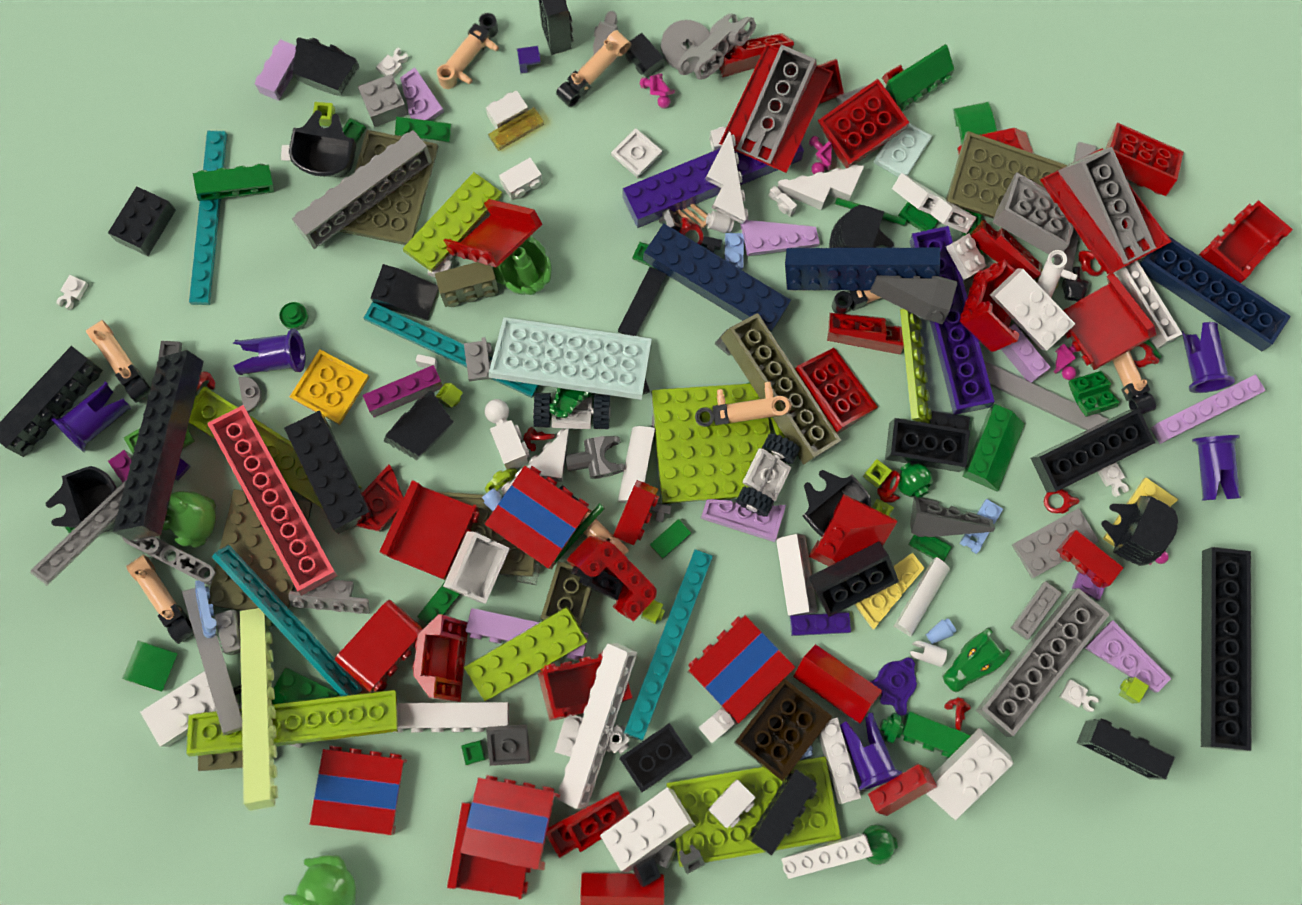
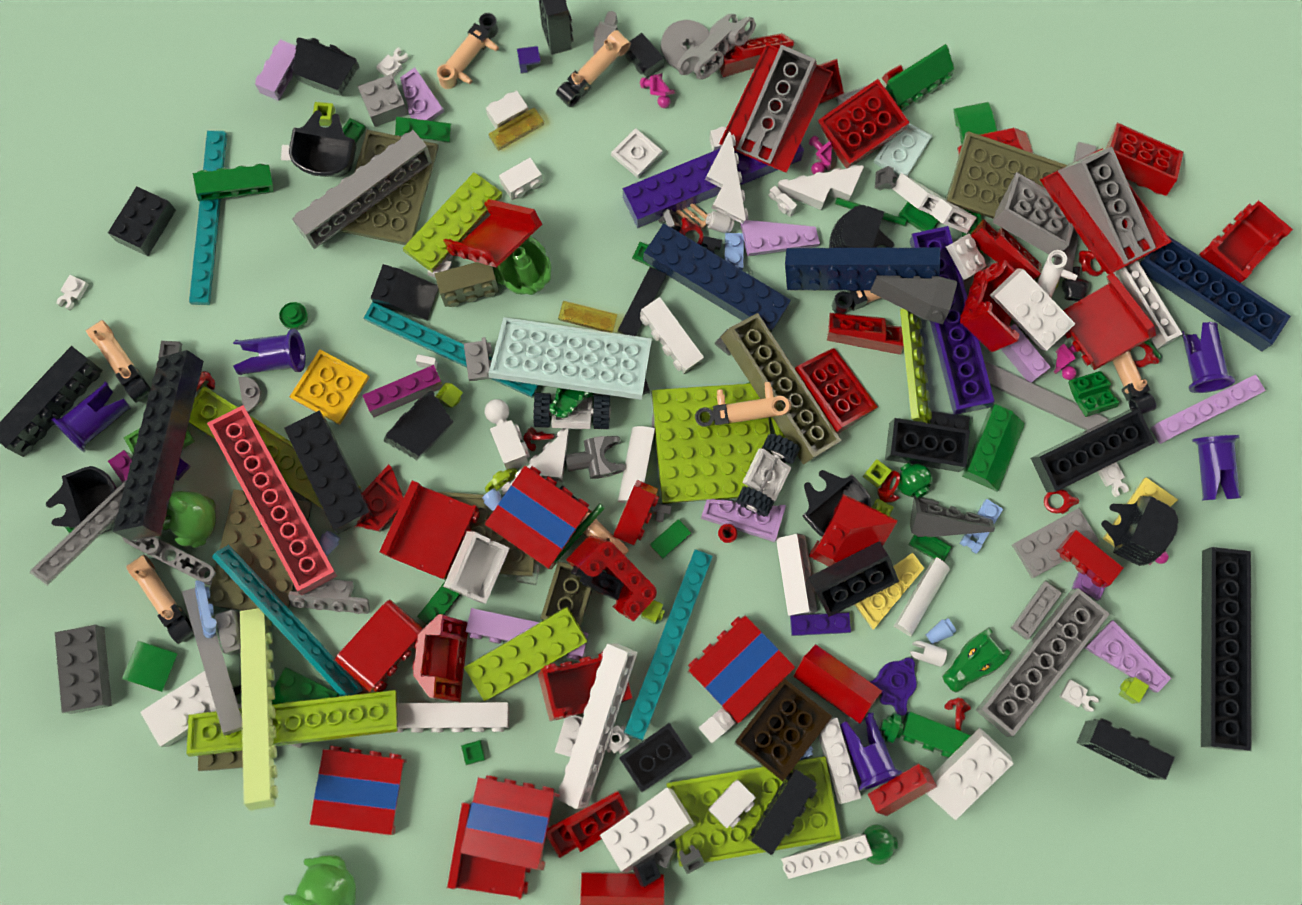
dark grey tile [486,724,530,766] -> none
none -> dark grey brick [55,625,112,714]
none -> light blue cone [319,530,340,556]
none -> clear yellow plate [558,301,617,333]
none -> white brick [640,297,704,374]
none -> red cone [718,524,738,543]
none -> dark grey tile [875,166,896,190]

